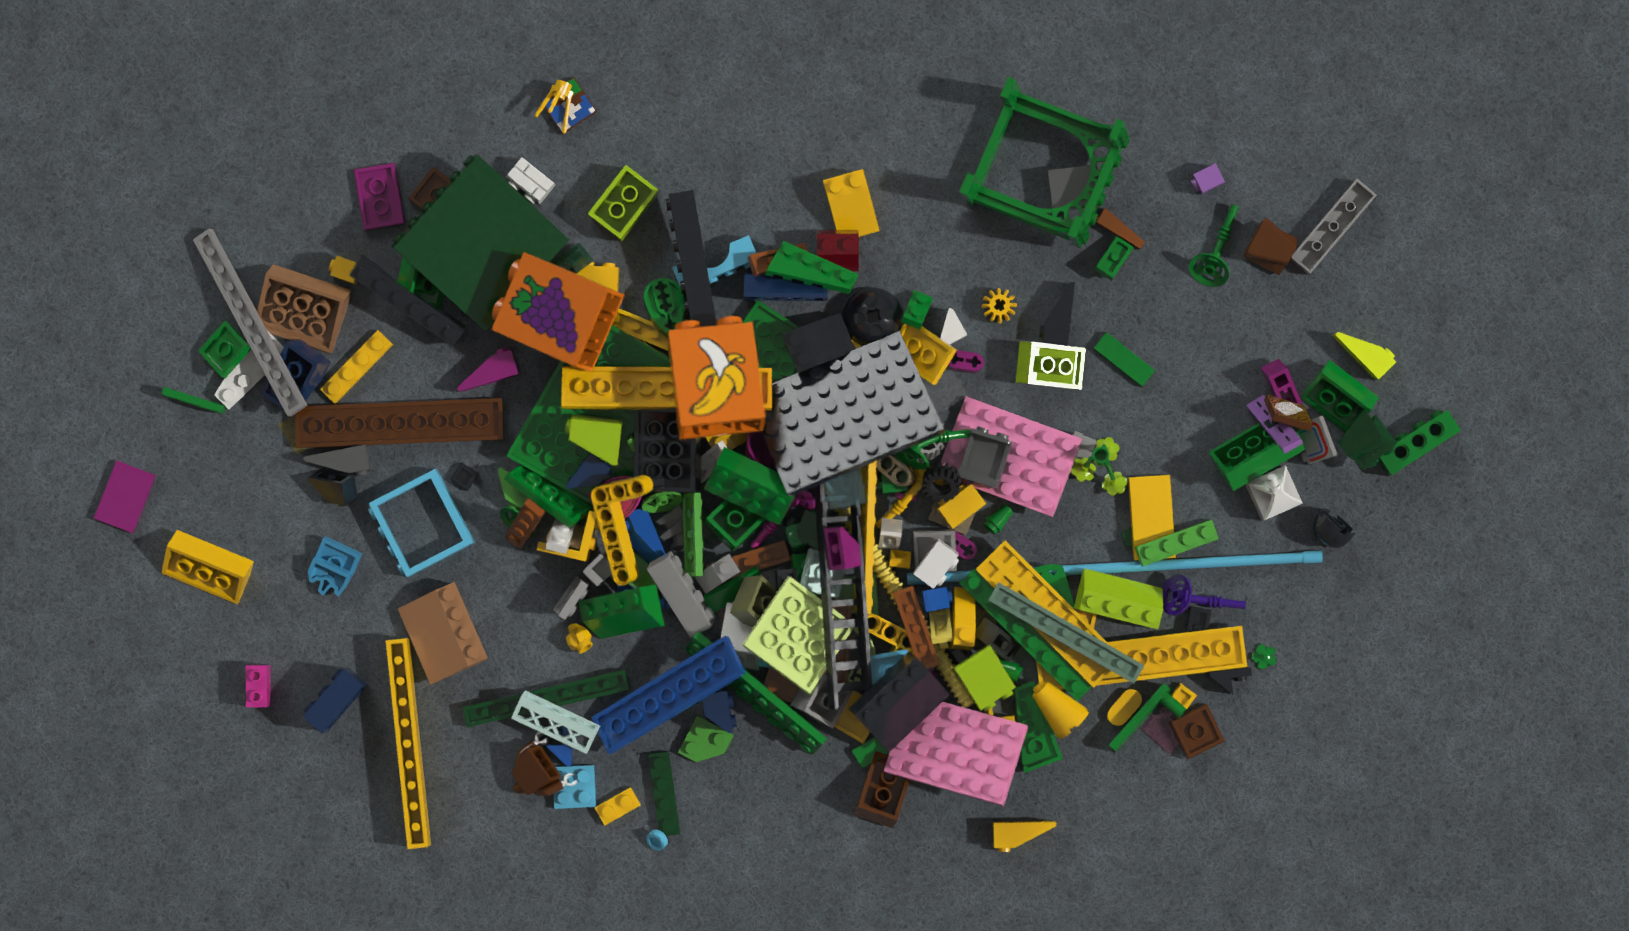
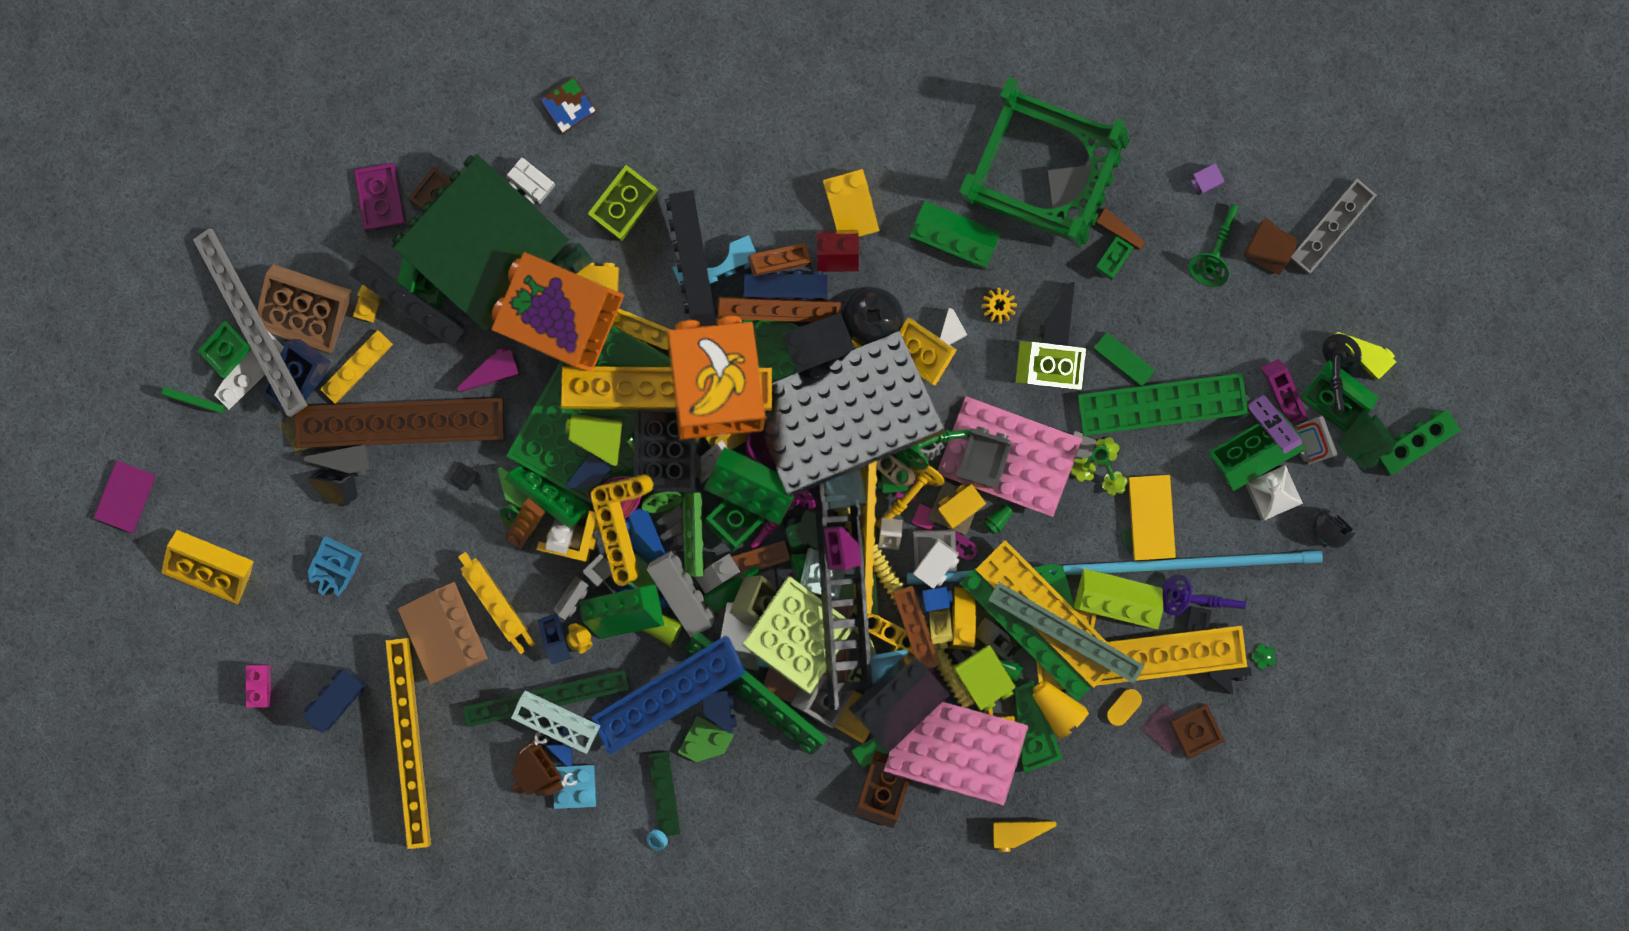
yellow brick [329,256,357,285] -> none
medium azure window [368,469,475,577] -> none
yellow plant [534,79,574,134] -> none
yellow plate [595,787,641,826] -> none
green piece [643,278,684,337] -> none
green wing [765,241,859,294] -> none
yellow tile [889,549,911,569] -> none
green plate [901,290,933,330] -> none
black tyre [922,462,960,502] -> none
magenta beam [947,350,984,373] -> none
green piece [1109,683,1187,752] -> none
bright green plate [1135,520,1219,567] -> none
yellow tile [1171,683,1197,709] -> none
reddish brown tile [1264,394,1313,431] -> none
none -> yellow slope [353,285,381,323]
none -> yellow hinge [458,552,535,654]
none -> dark blue slope [538,614,571,665]
none -> lime plant [642,615,683,648]
none -> dark orange plate [717,297,841,322]
none -> green slope [909,201,1001,270]
none -> dark pink tile [912,504,934,530]
none -> green plate [1077,373,1248,436]
none -> black dish [1322,334,1362,414]

